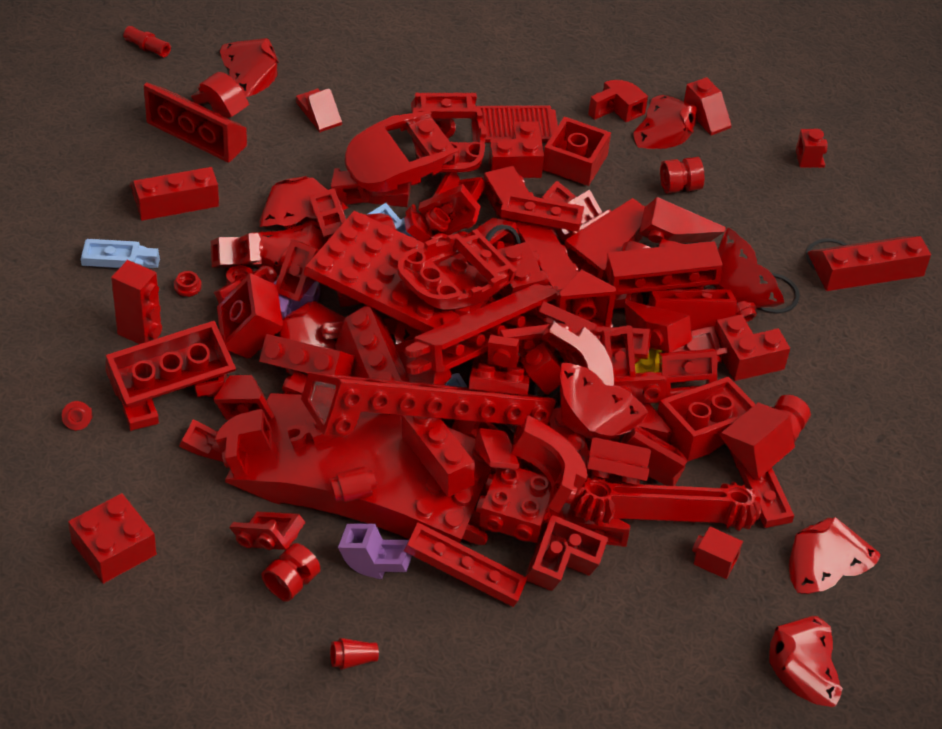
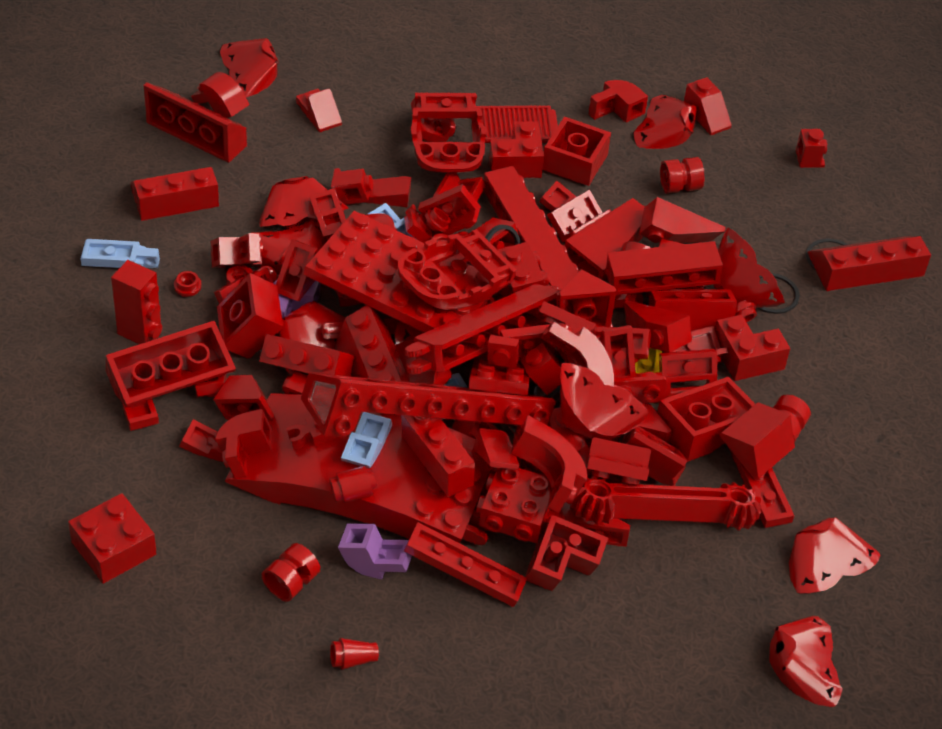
red plate [62,401,92,430] -> none
red pin [123,26,171,58] -> none
red bracket [229,511,305,550] -> none
red slope [345,111,459,192] -> none
red plate [501,192,585,232] -> none
red brick [692,527,743,580] -> none
none -> light blue slope [341,412,393,468]

